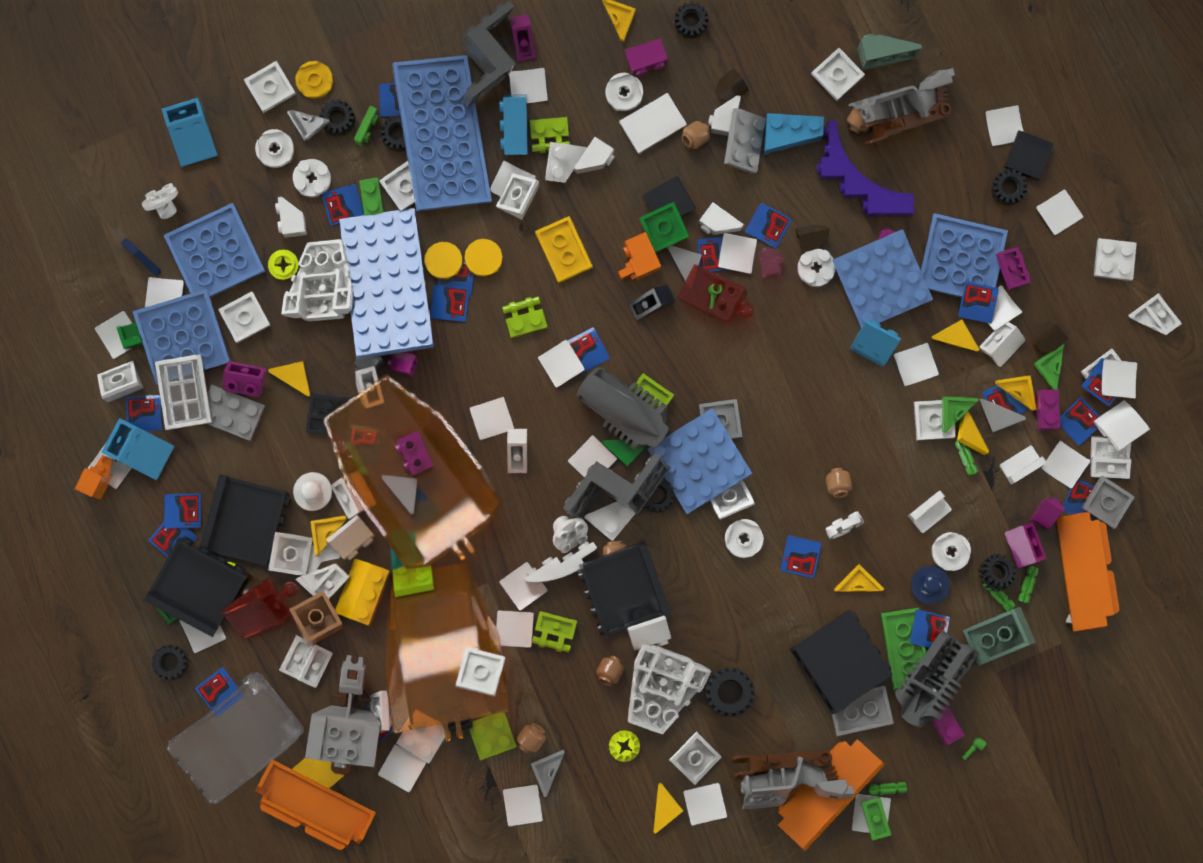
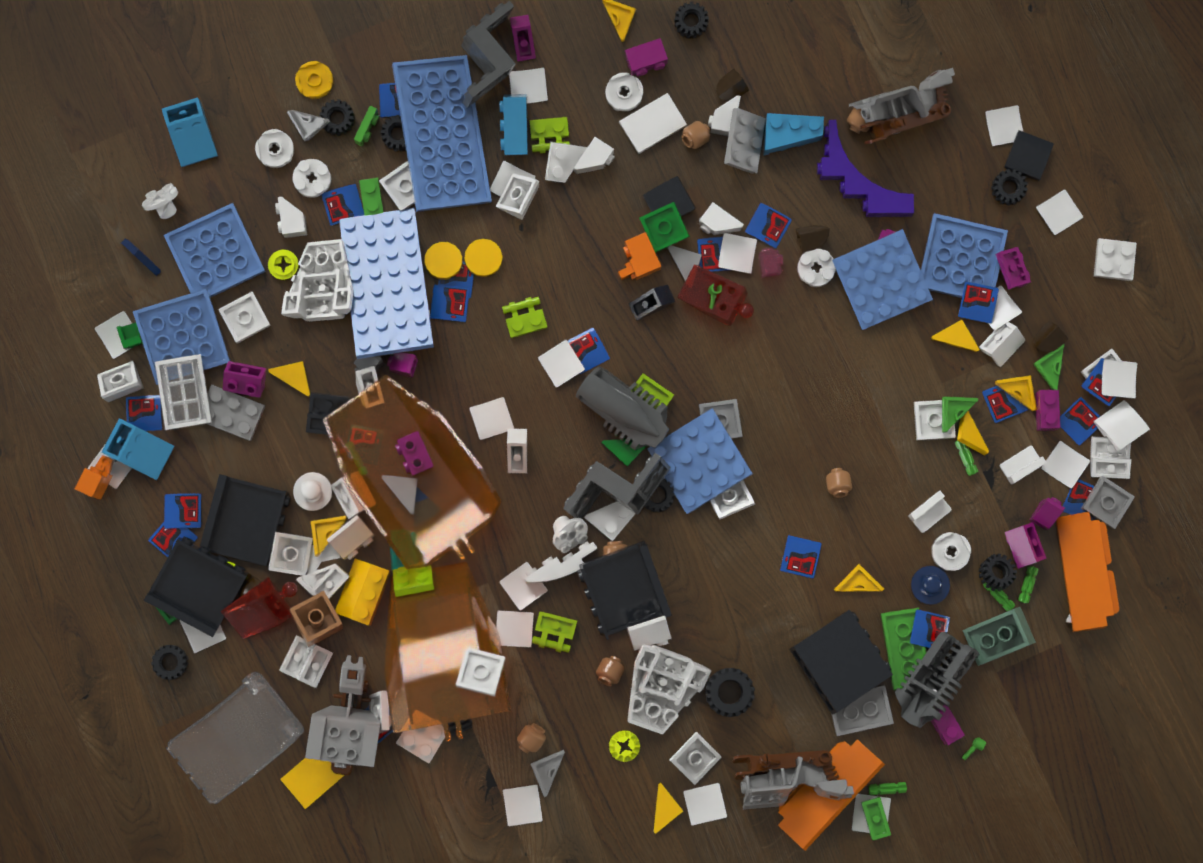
white sticker [145,277,184,307] -> none
sticker [195,667,244,717] -> none
white plate [244,61,296,113] -> none
orange slope [255,759,376,850] -> none
white sticker [378,744,426,792] -> none
lime plate [469,710,517,760] -> none
yellow tile [535,216,593,284] -> none
white sticker [568,435,617,478] -> none
white plate [725,519,764,558] -> none
white plate [811,48,865,101] -> none
white plate [826,511,864,539] -> none
dark azure slope [850,320,901,367] -> none
sand green slope [857,34,922,71] -> none
white sticker [894,343,939,386] -> none
light grey tile [980,398,1026,432] -> none
white wing [1128,293,1182,335] -> none

